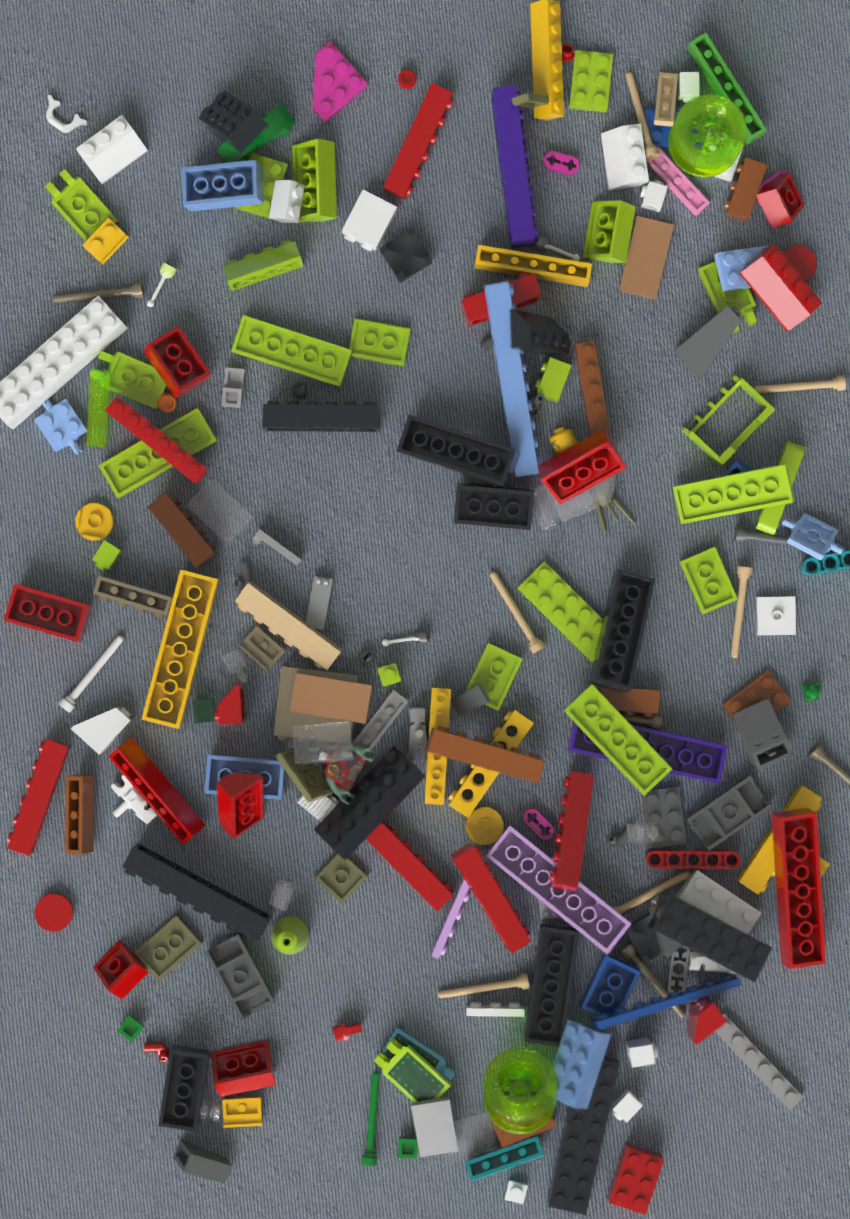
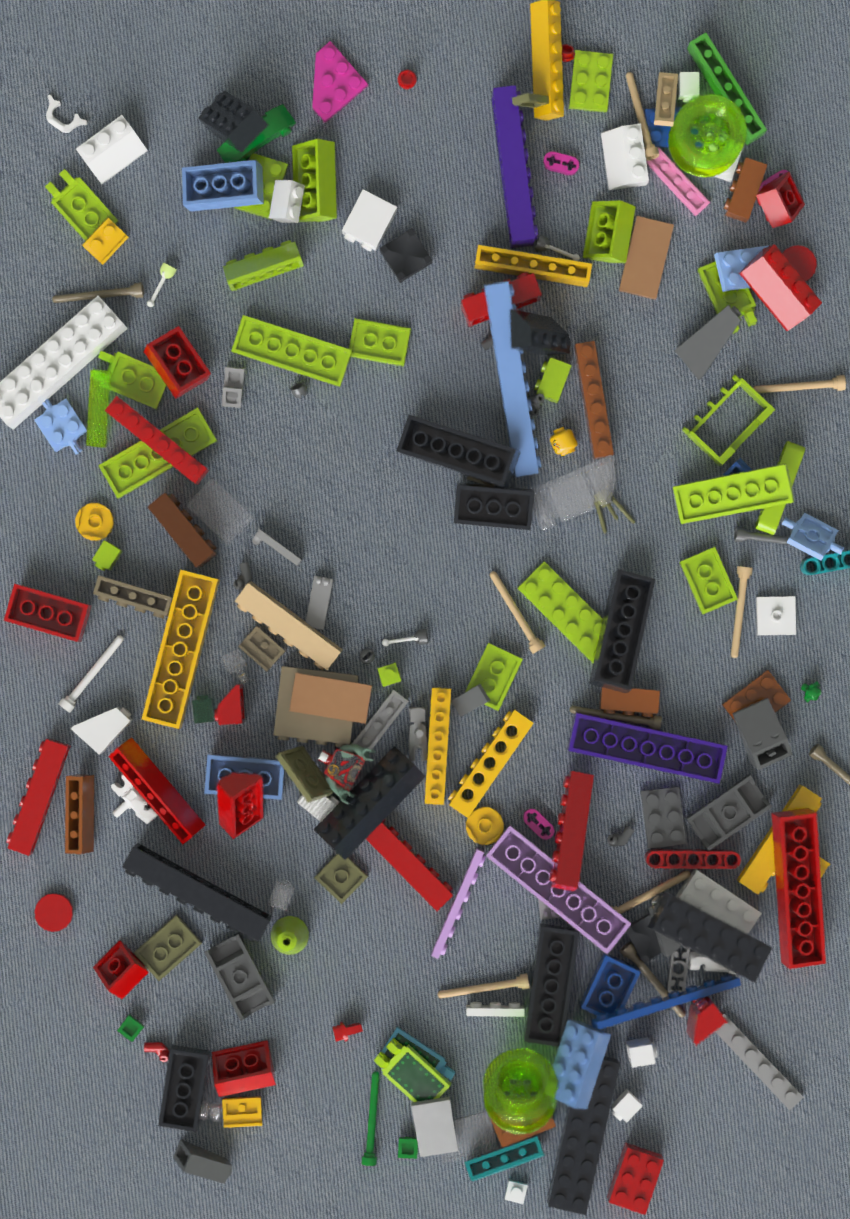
orange plate [157,394,177,413] -> none
black brick [263,401,380,432] -> none
clear tile [293,721,353,765] -> none
red brick [383,83,454,200] -> none
dark orange brick [426,725,545,784] -> none
red brick [450,843,531,954] -> none
red slope [538,429,626,504] -> none
lime plate [563,684,672,795] -> none
clear brick [627,821,658,844] -> none
white brick [640,180,668,212] -> none

